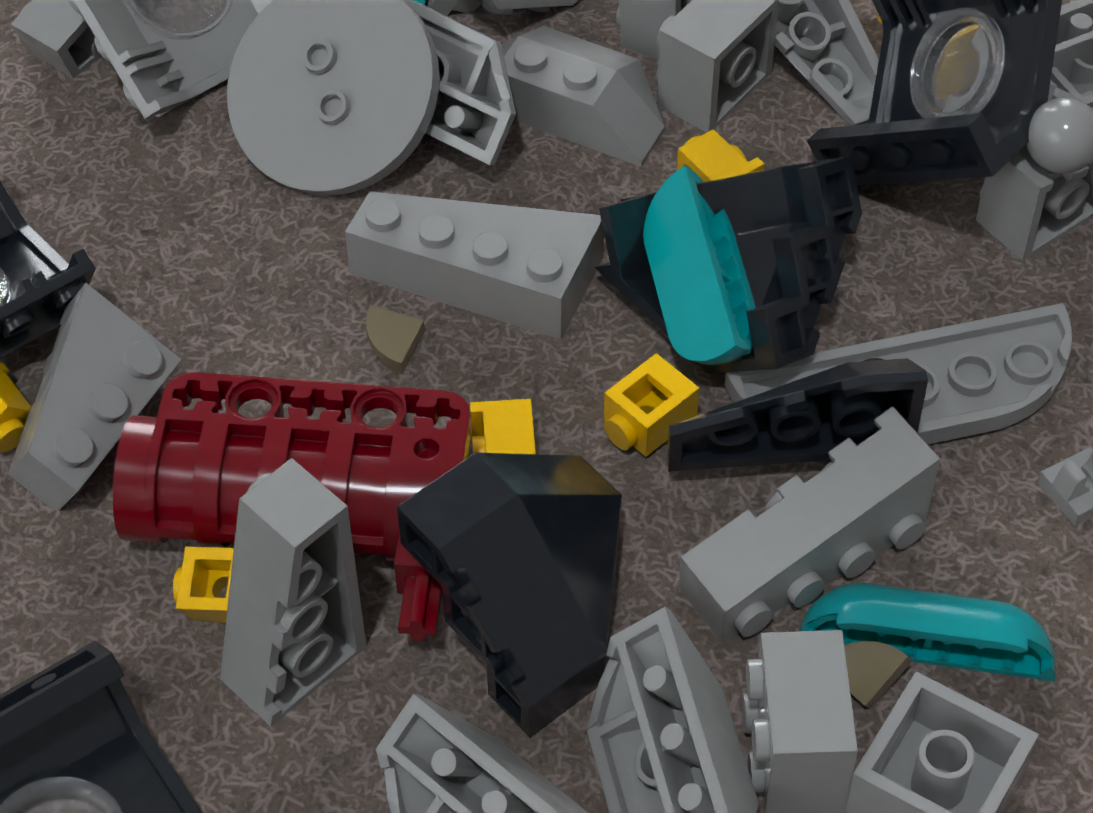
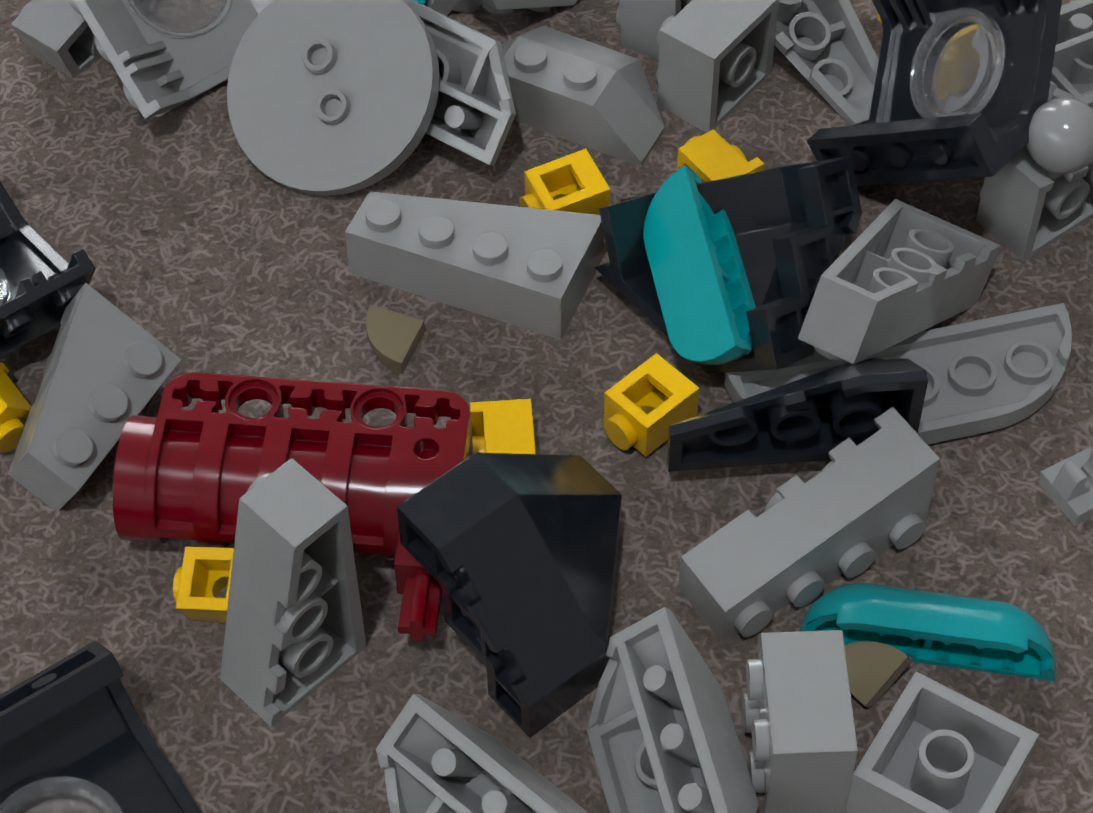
none -> yellow brick [519,148,610,215]
none -> light grey wedge [798,199,1001,365]

